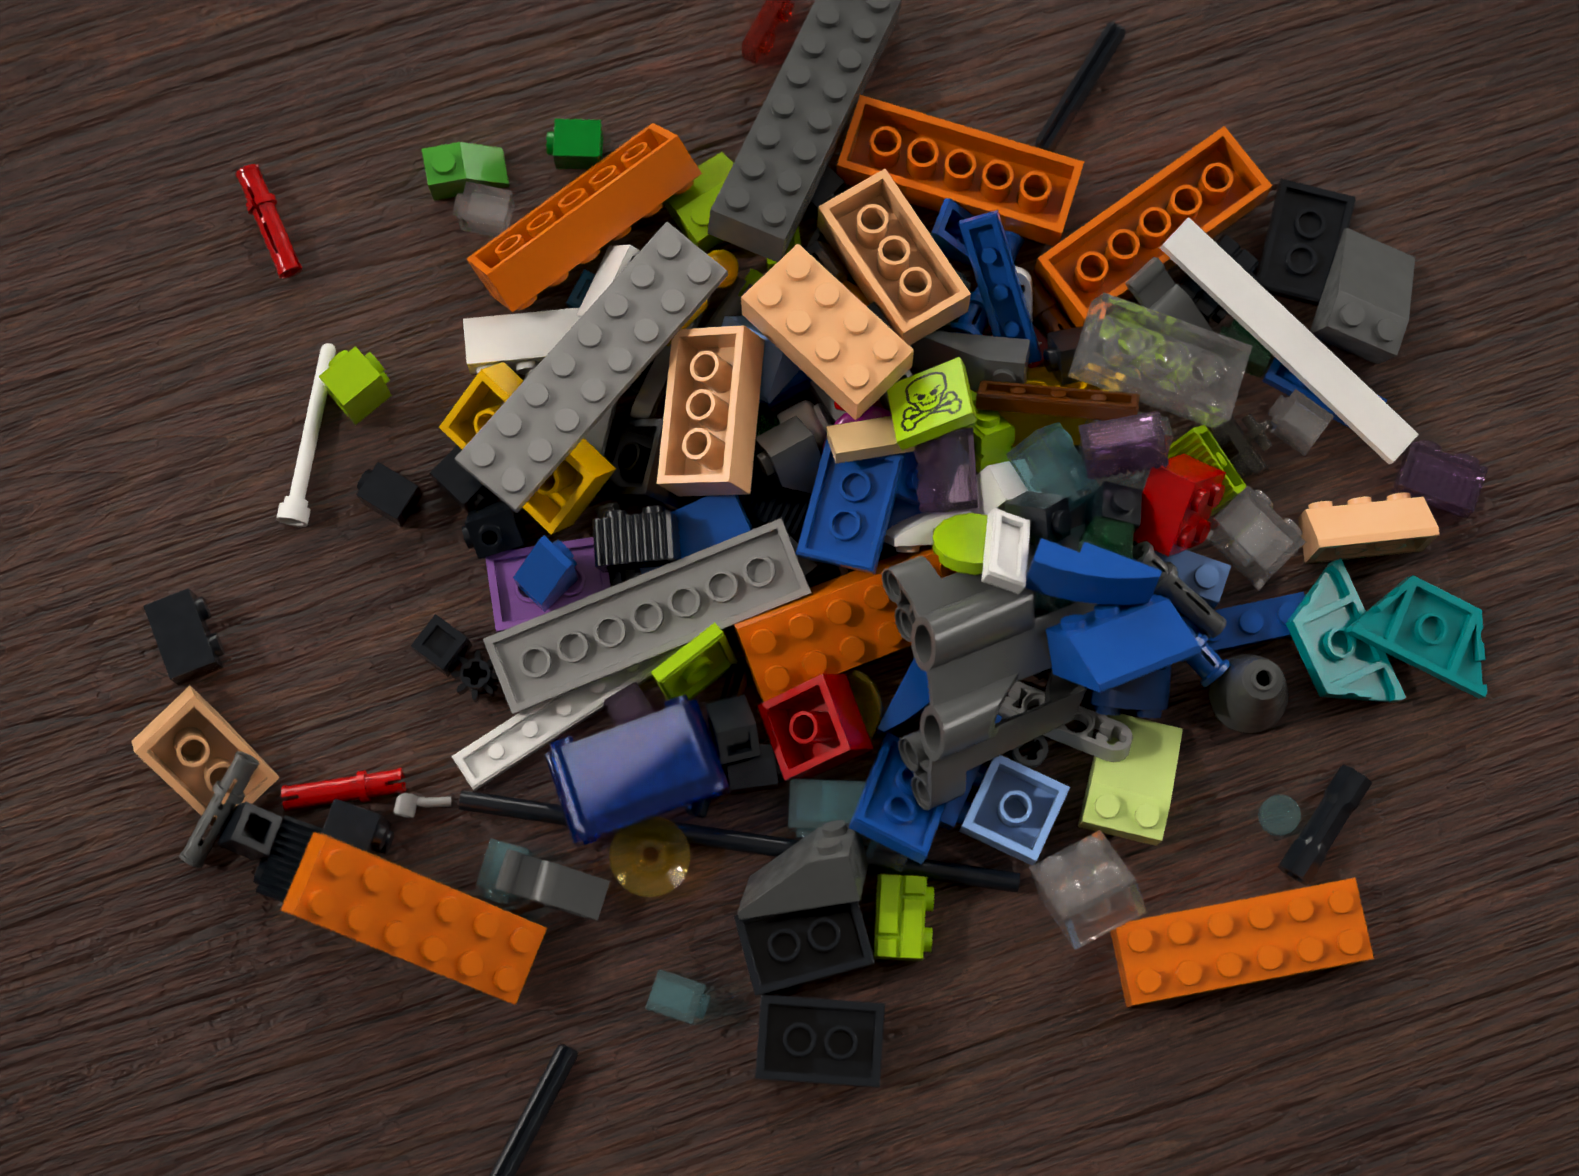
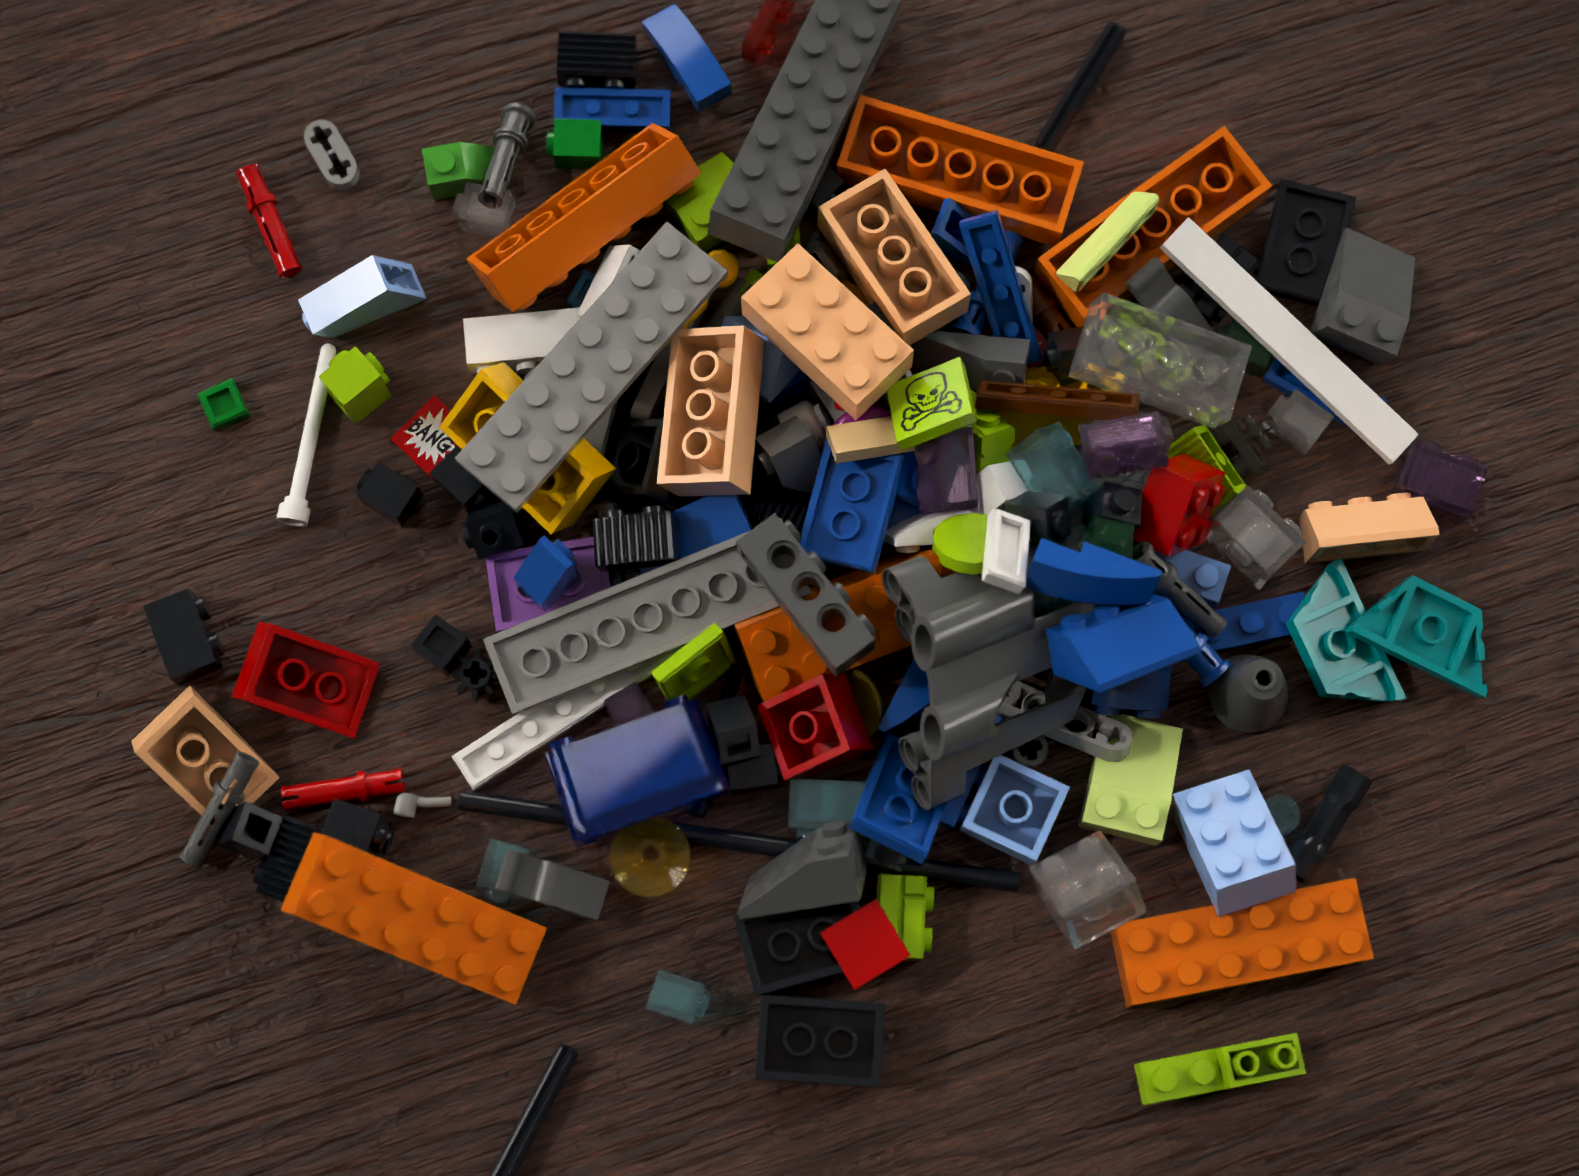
none -> green tile [197,378,250,432]
none -> red slope [231,622,381,738]
none -> light blue slope [298,255,426,338]
none -> light grey beam [304,120,360,191]
none -> sticker [390,395,457,479]
none -> dark grey pin [478,103,535,209]
none -> blue plate [554,87,671,131]
none -> black brick [556,31,638,89]
none -> blue slope [642,4,732,113]
none -> dark grey brick [736,513,876,677]
none -> red sticker [820,899,911,990]
none -> yellowish green slope [1056,191,1160,293]
none -> lime slope [1134,1033,1306,1105]
none -> light blue brick [1173,770,1296,917]

